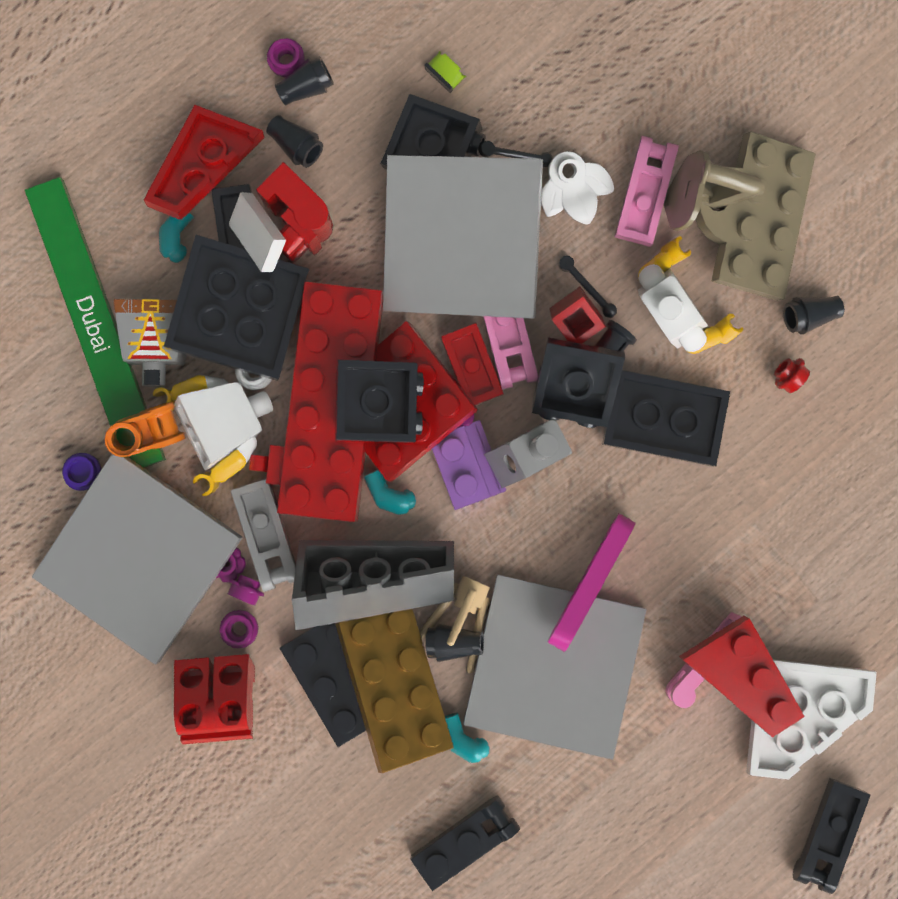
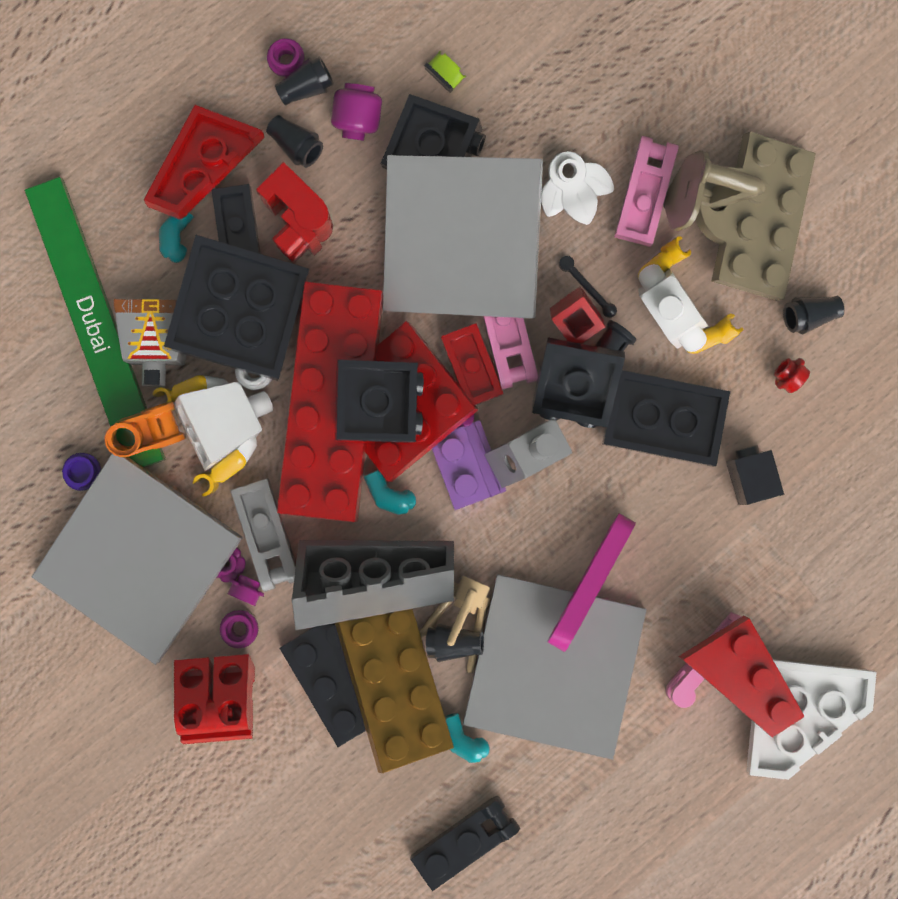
white tile [229,192,286,272] -> none
red tile [249,445,285,485] -> none
black hinge [479,141,553,167] -> none
black plate [793,778,871,894] -> none
none -> magenta head [331,83,382,141]
none -> black brick [726,445,785,505]

